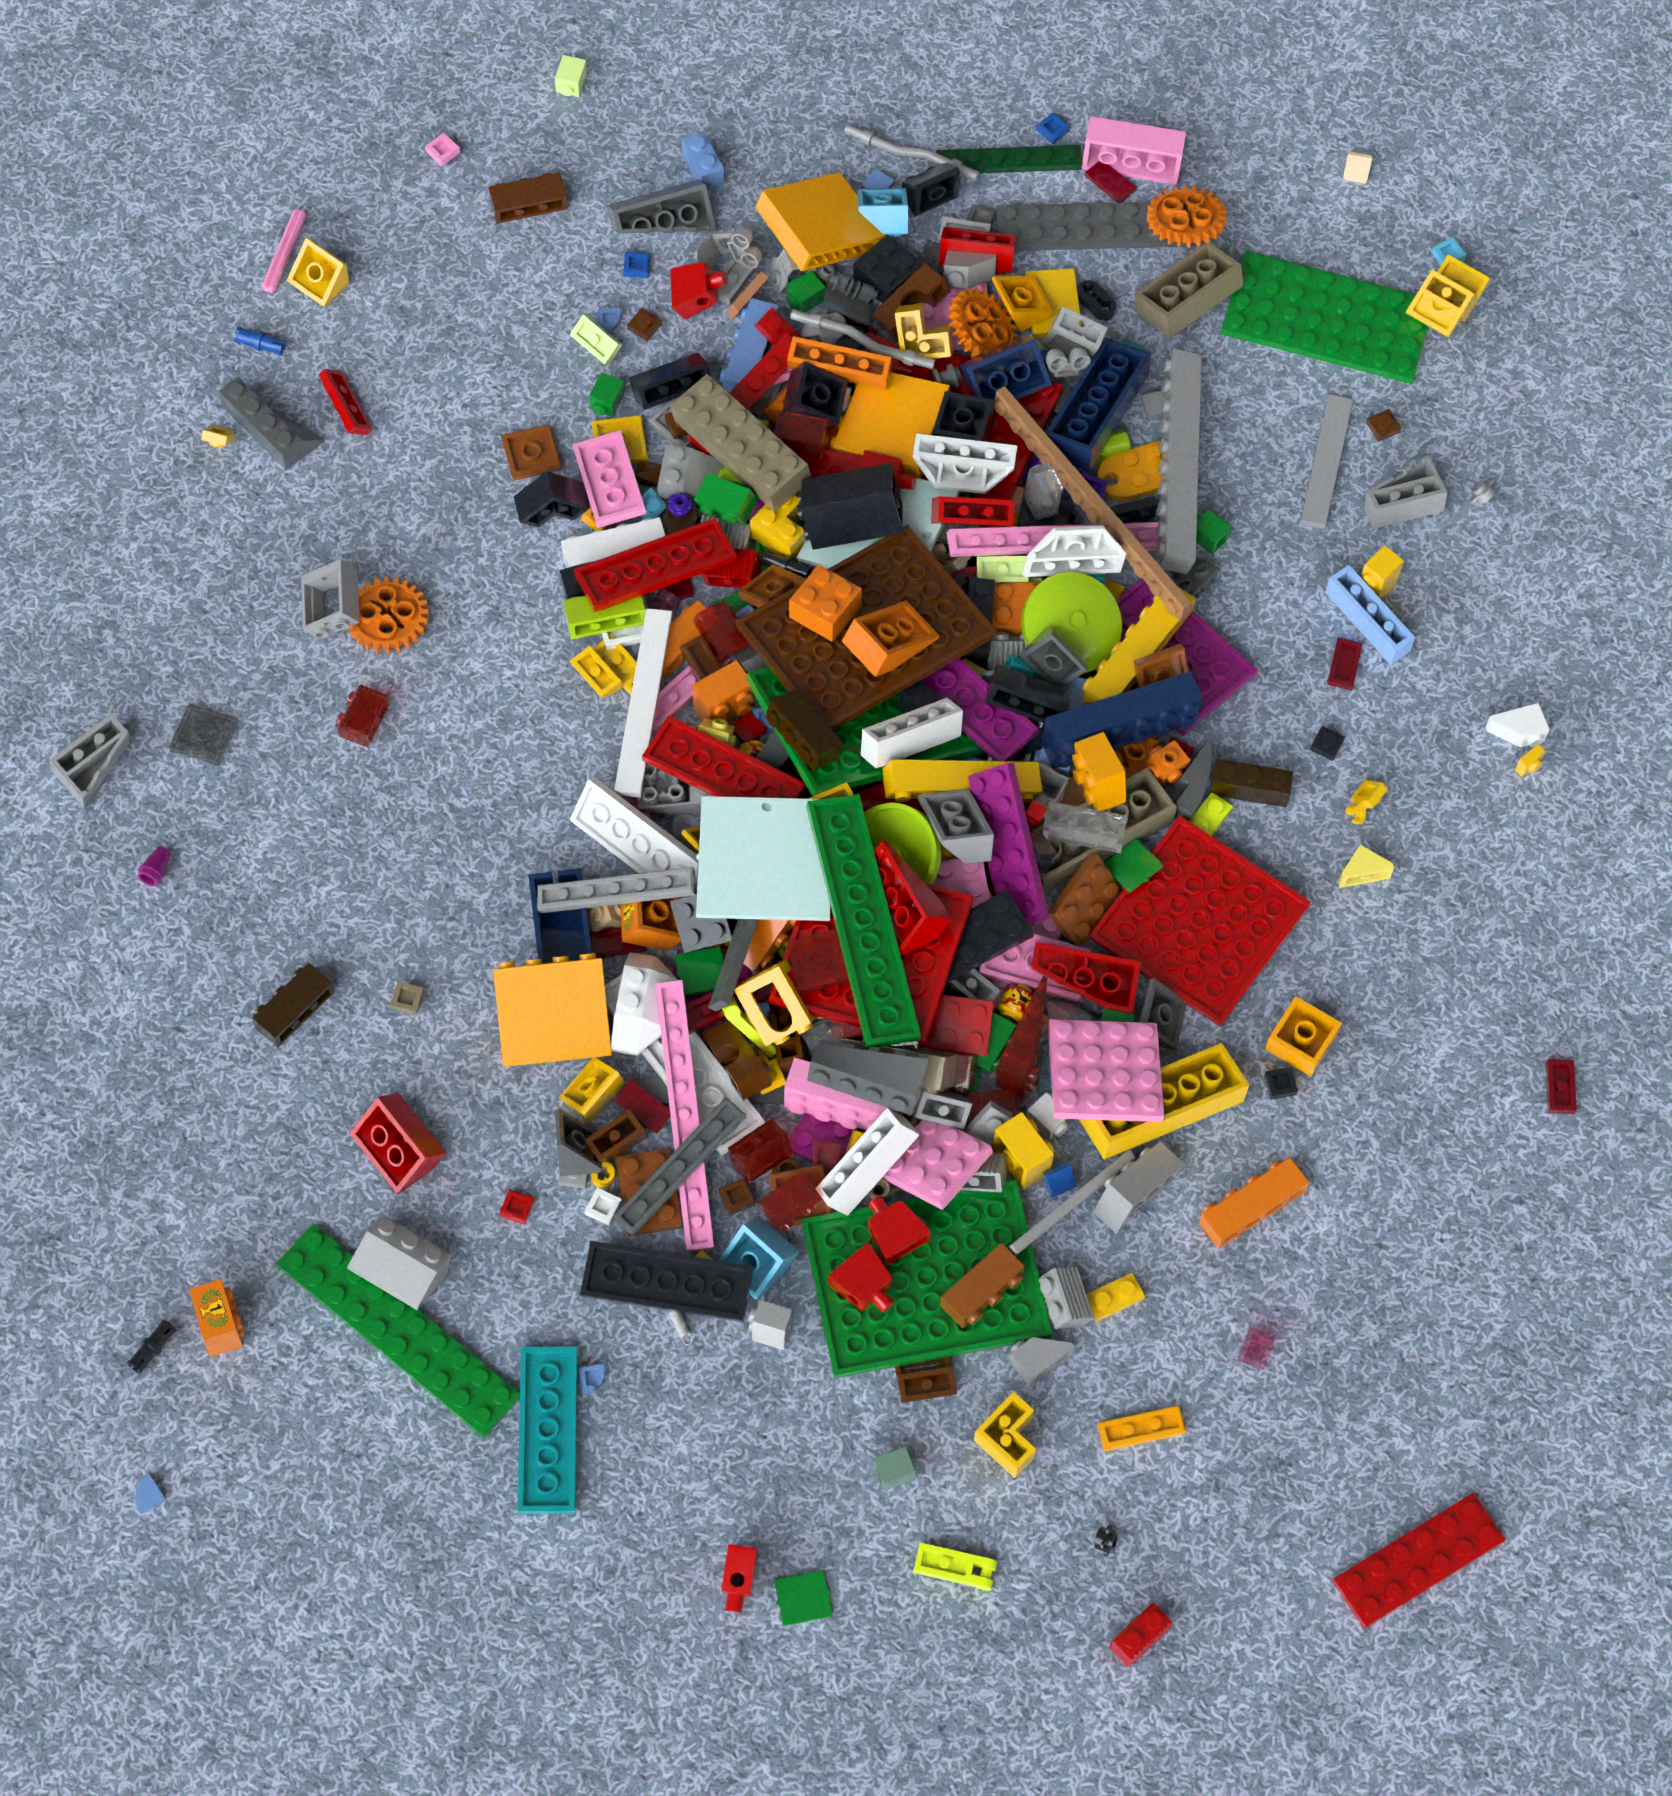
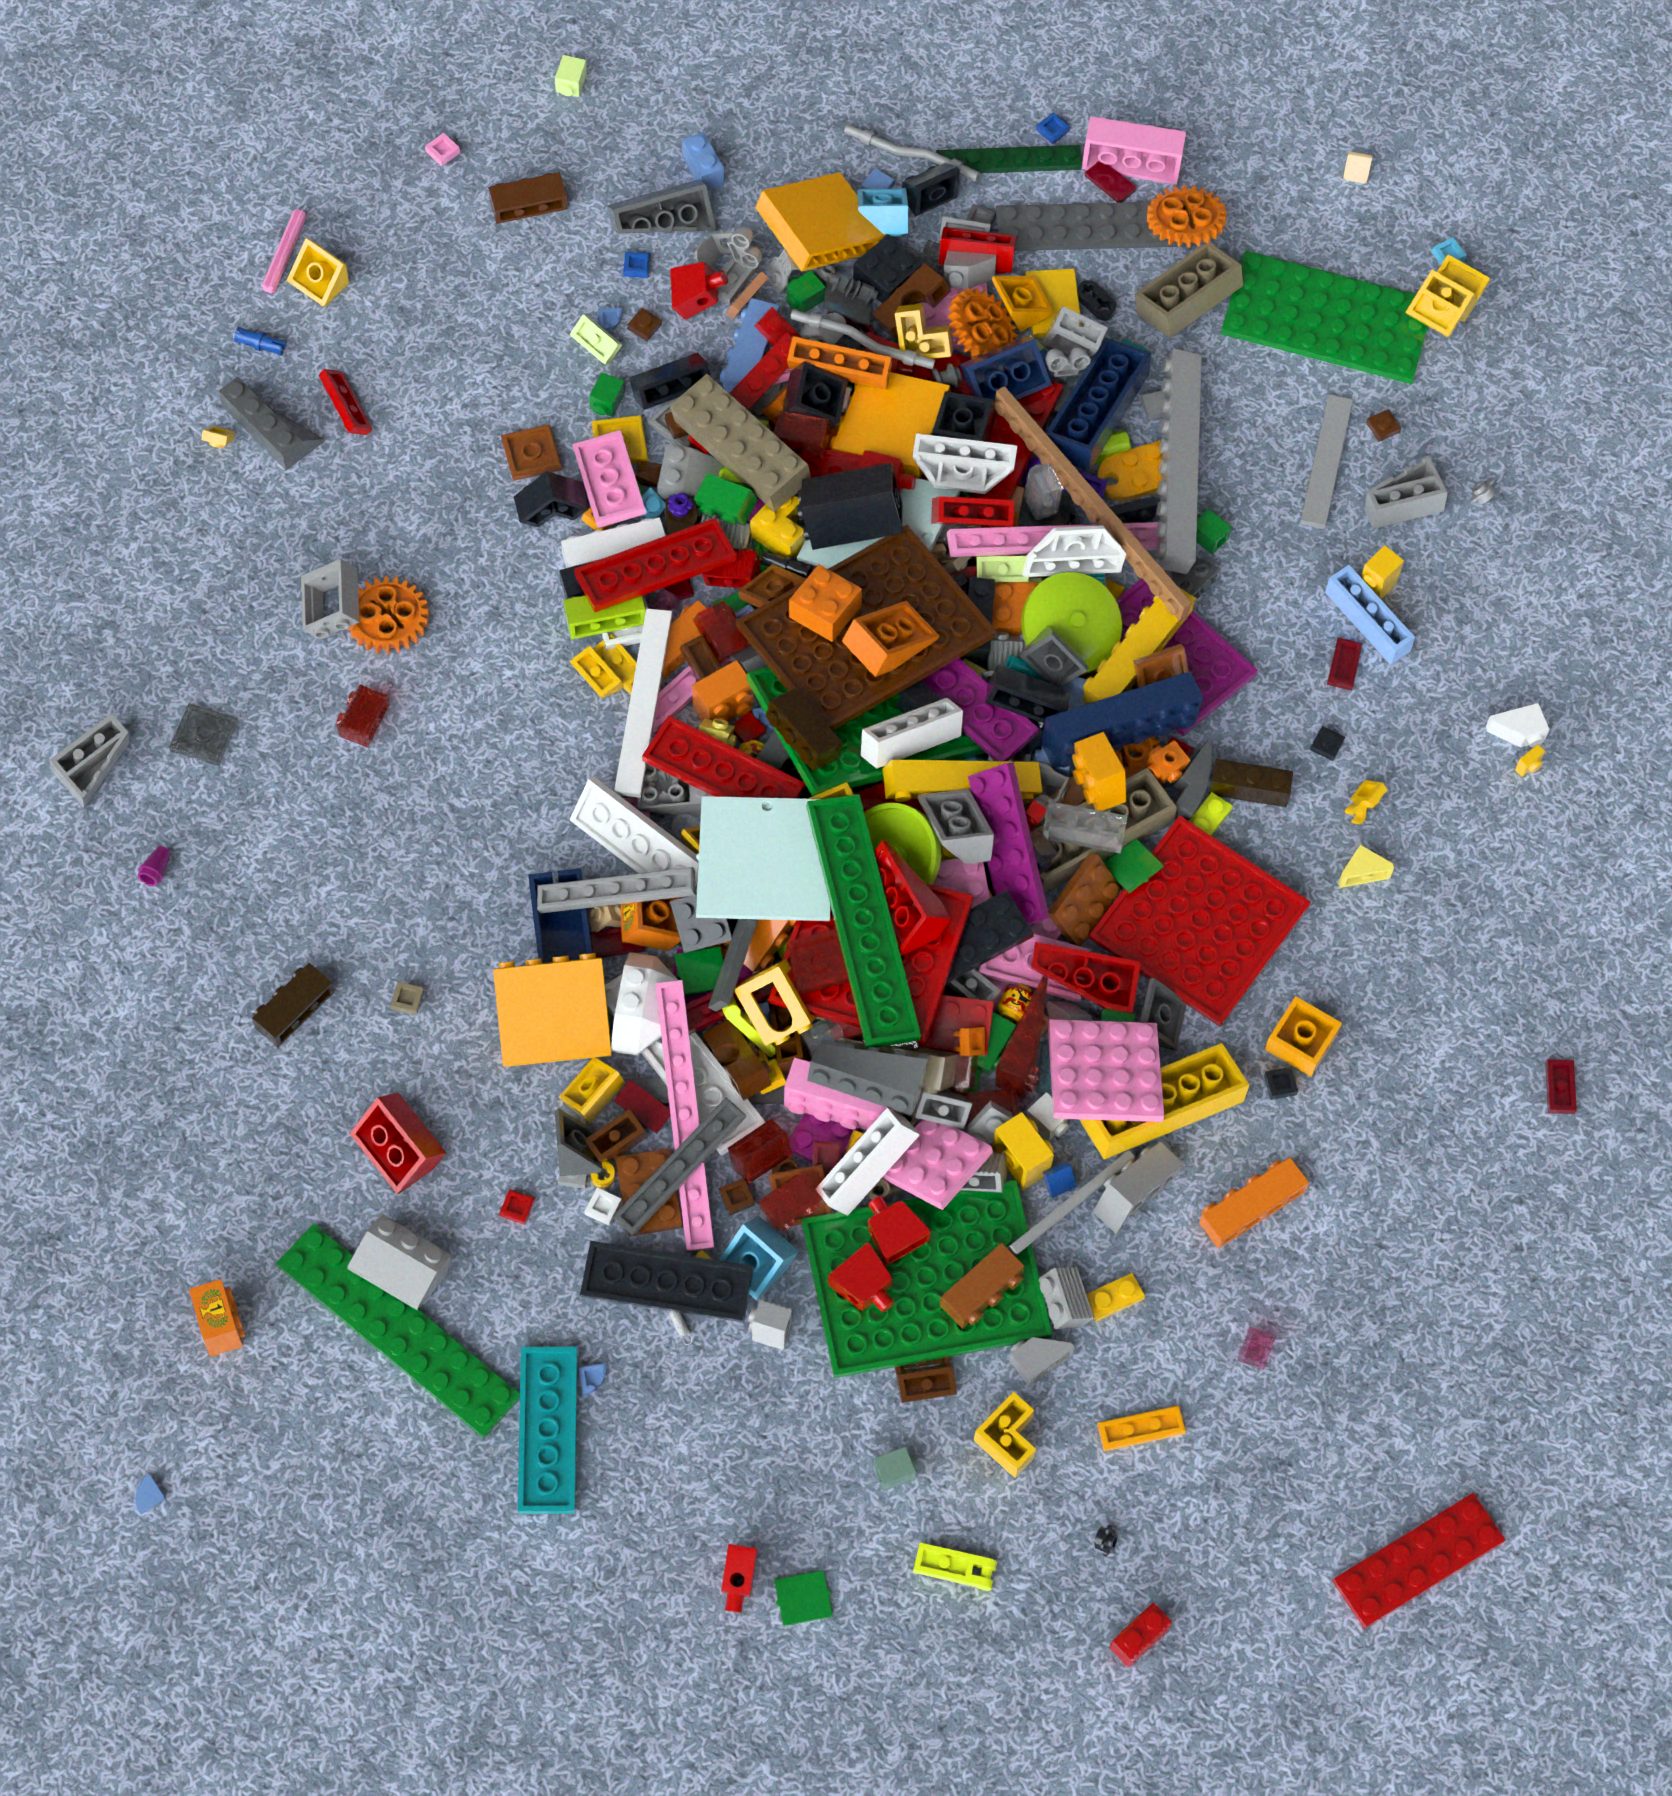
black pin [127,1320,176,1374] -> none
none -> orange tile [953,1027,985,1056]

